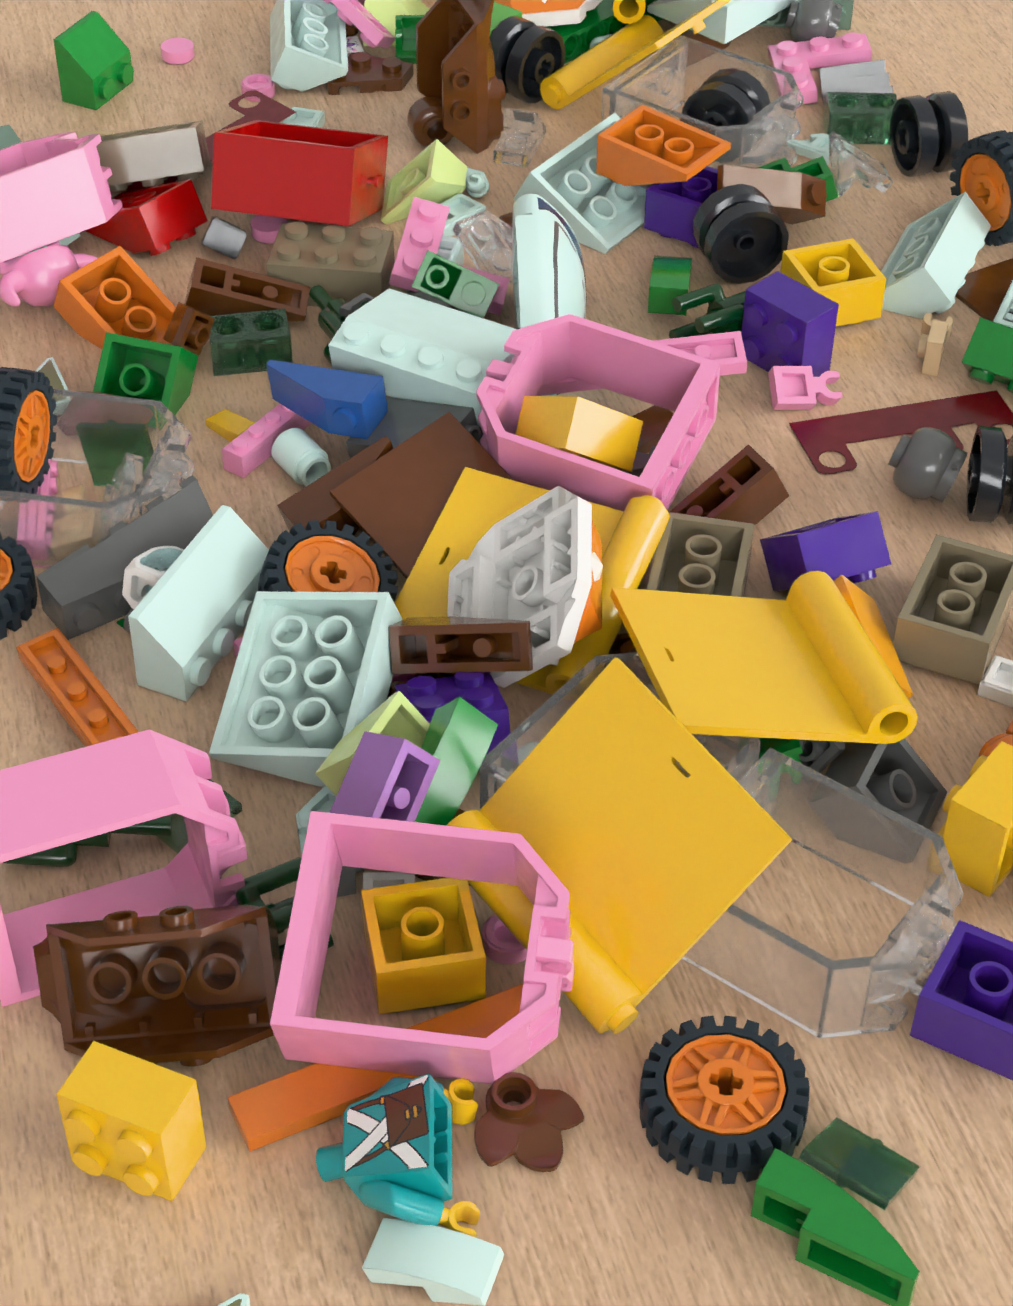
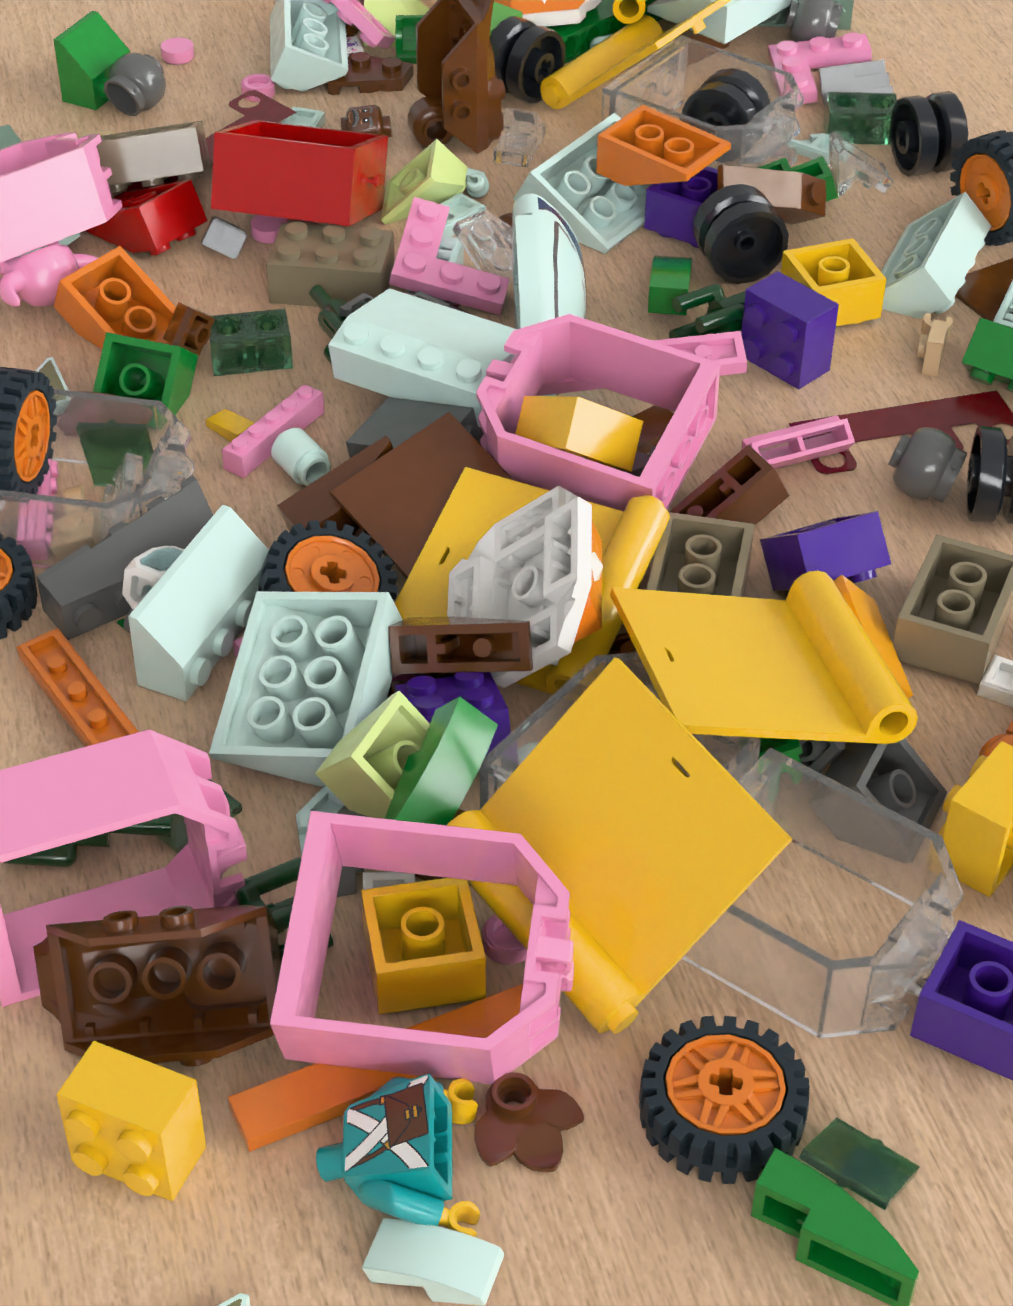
reddish brown slope [185,257,310,326] -> none
blue slope [266,360,388,439] -> none
medium lavender brick [330,731,440,822] -> none
slope [411,250,499,318] -> none
bright pink plate [768,366,843,410] -> none
none -> dark grey piece [104,53,166,116]
none -> reddish brown head [340,105,392,138]
none -> bright pink piece [742,415,855,469]

